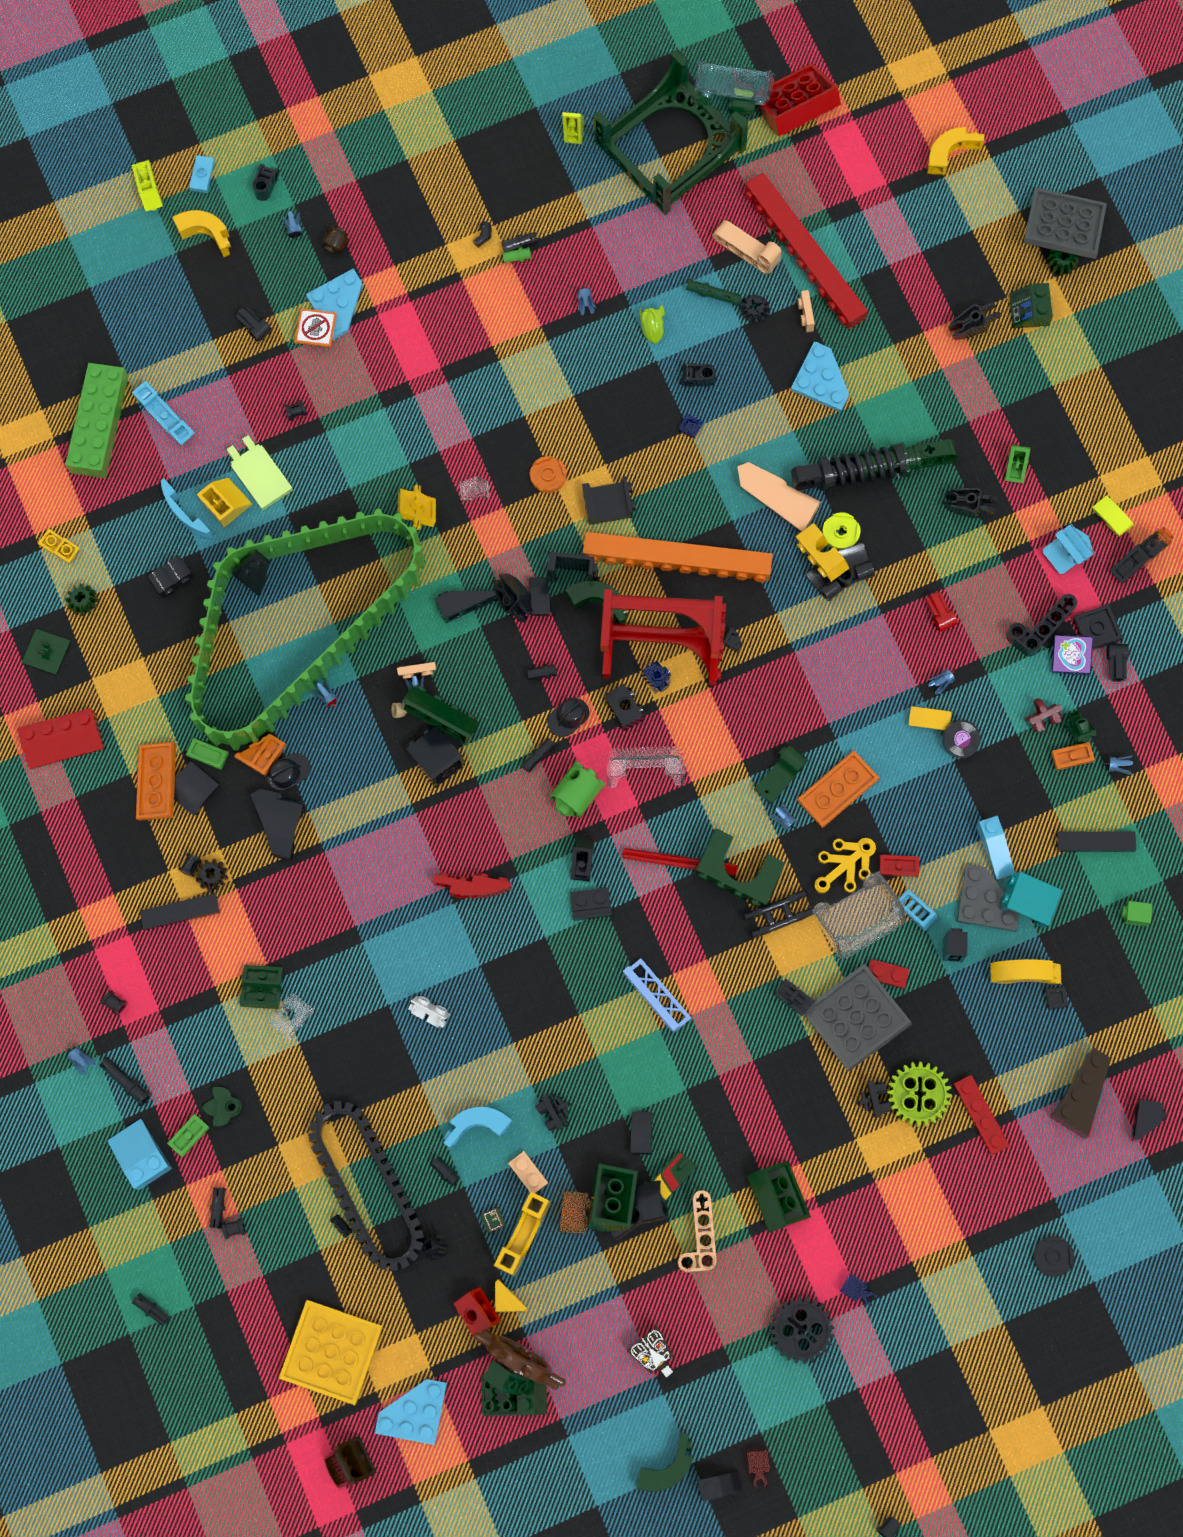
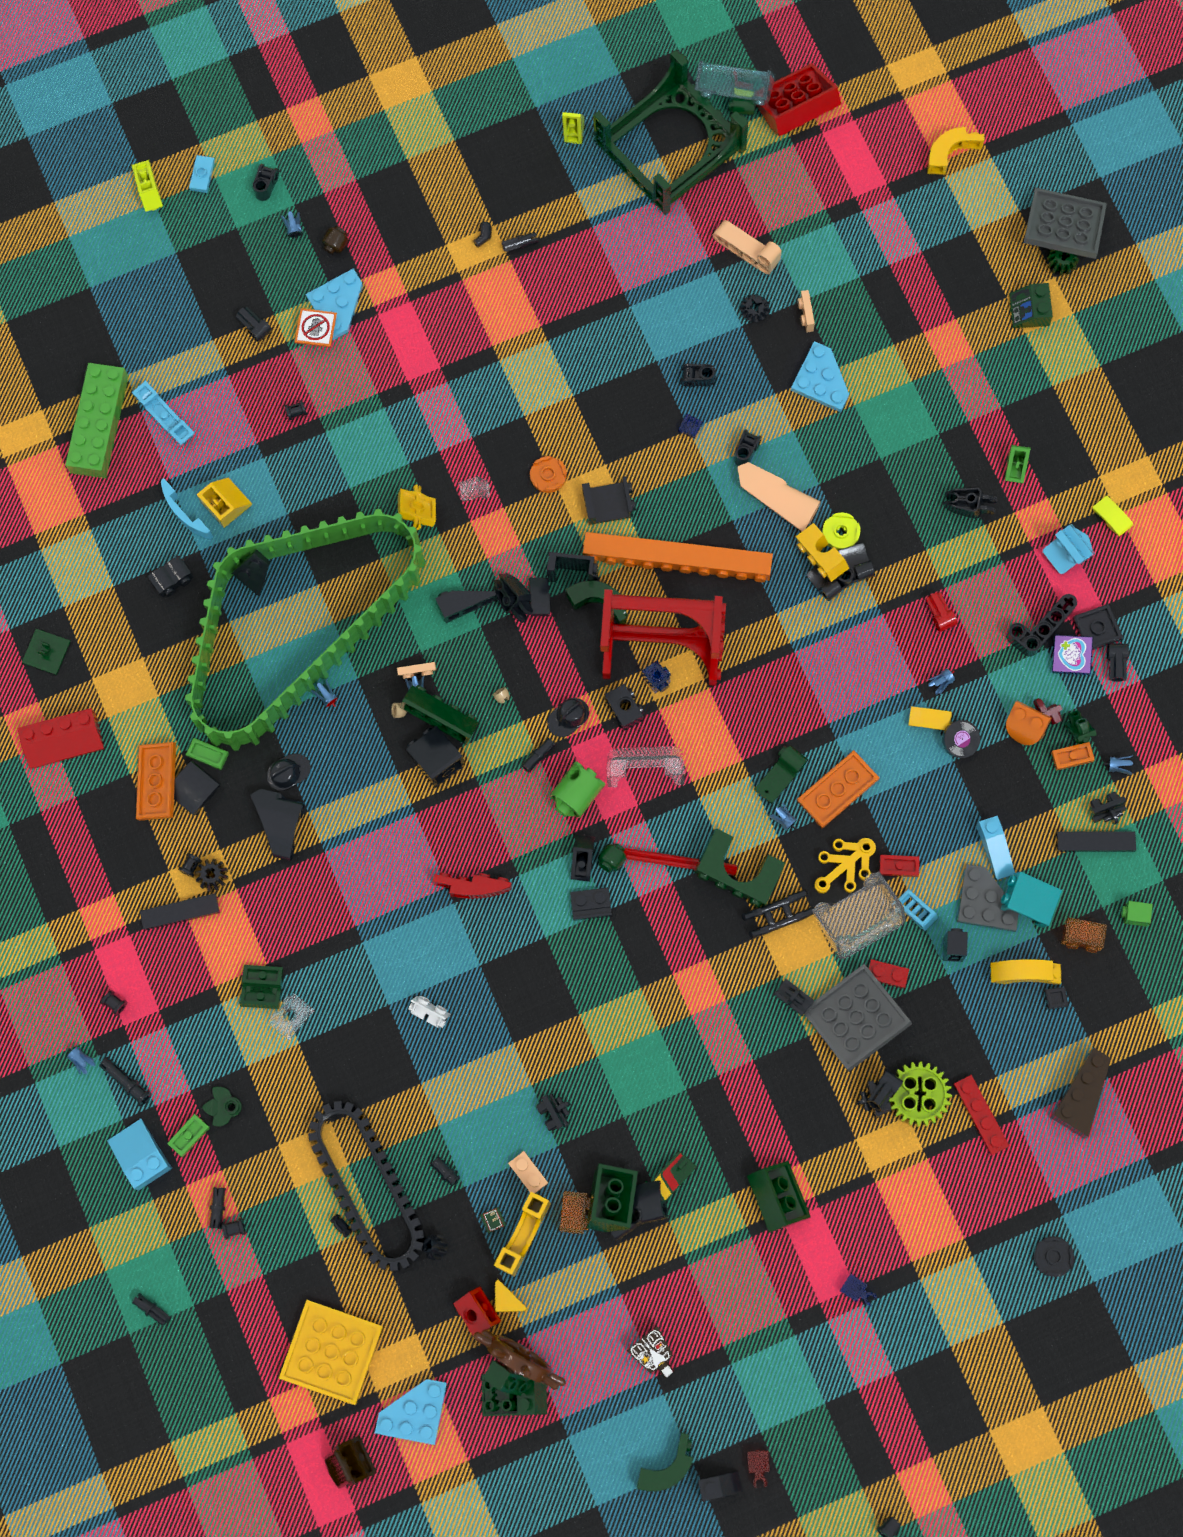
yellow slope [38,529,80,563] -> none
dark green gear [66,583,99,616] -> none
yellow arch [172,210,231,257] -> none
yellowish green tile [227,435,293,511] -> none
orange wing [234,734,287,777] -> none
medium azure arch [444,1107,513,1149] -> none
bright green pin [503,247,531,263] -> none
black pin [527,664,557,681] -> none
flat silver piece [577,287,596,315] -> none
light blue fence [623,959,691,1034] -> none
black slope [631,1111,653,1155] -> none
lime piece [639,305,665,344] -> none
light nougat beam [678,1190,716,1273] -> none
dark green pin [686,279,742,306] -> none
black tile [724,628,741,653] -> none
red brick [744,172,868,330] -> none
black gear [769,1296,835,1364] -> none
black piece [791,439,958,492] -> none
black hinge [948,302,1001,340] -> none
black plate [1110,527,1173,584] -> none
black slope [1131,1099,1166,1142] -> none
none -> tan hinge [493,687,510,703]
none -> dark green head [598,843,626,873]
none -> black piece [734,429,762,466]
none -> black piece [867,1069,904,1112]
none -> orange slope [1006,700,1052,745]
none -> clear orange brick [1061,917,1107,953]
none -> black hips [1090,792,1127,825]

